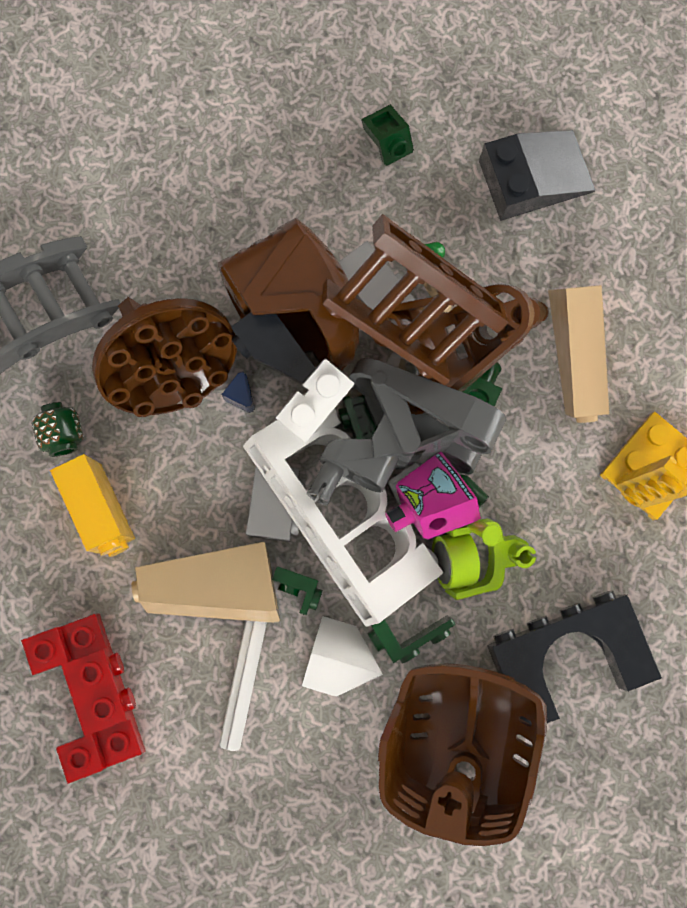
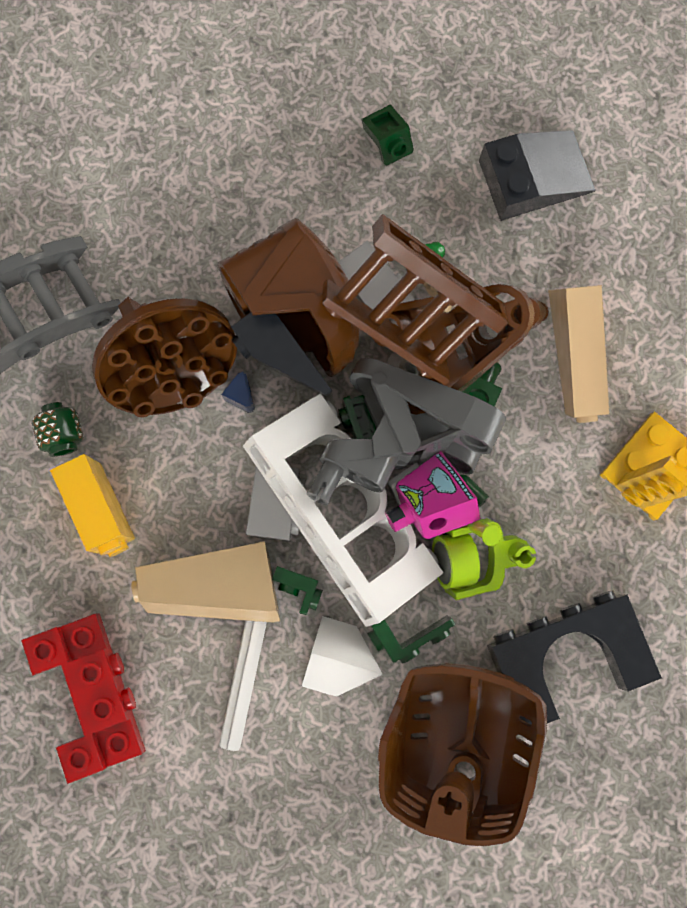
white piece [275,359,355,443] -> none

